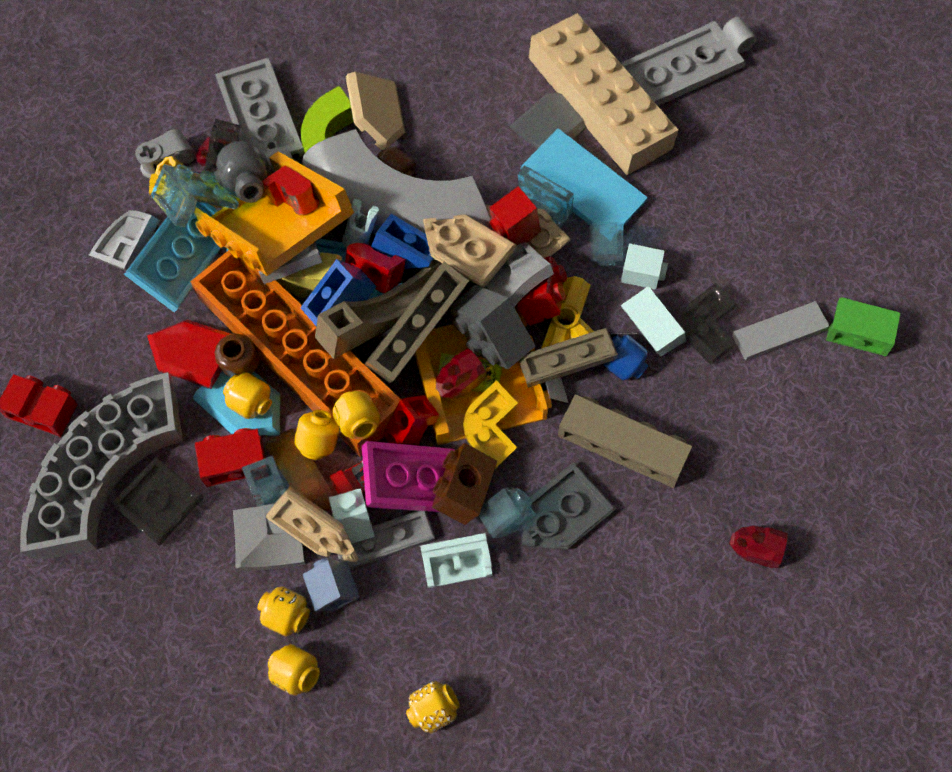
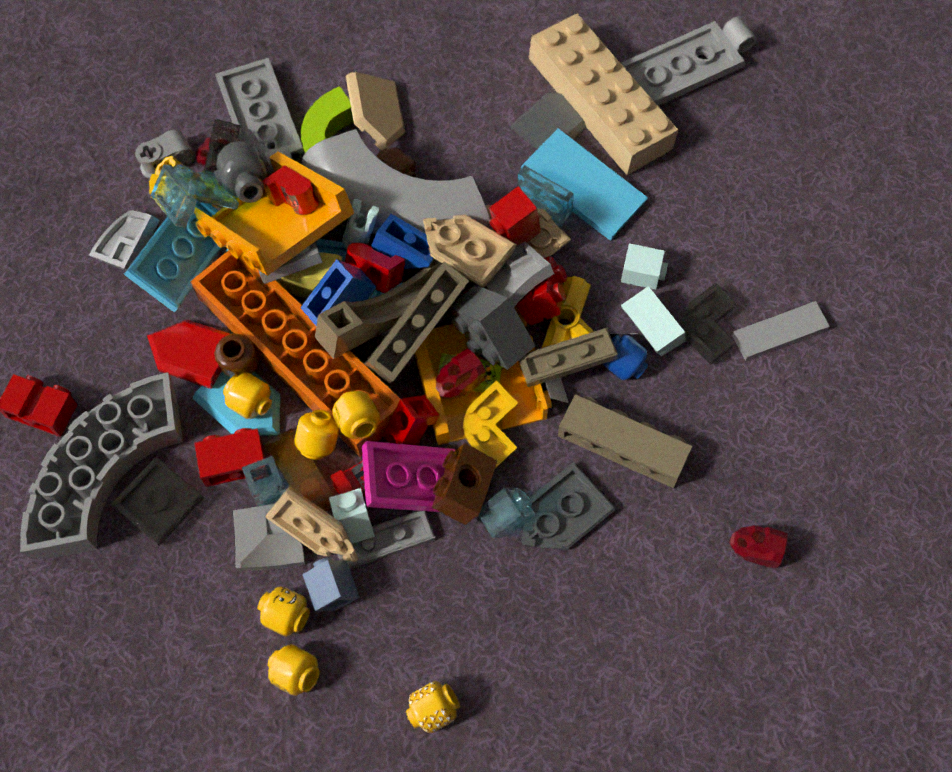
light aqua hinge [420,533,492,588] -> none
clear light blue brick [590,222,623,266] -> none
bright green panel [826,297,900,356] -> none

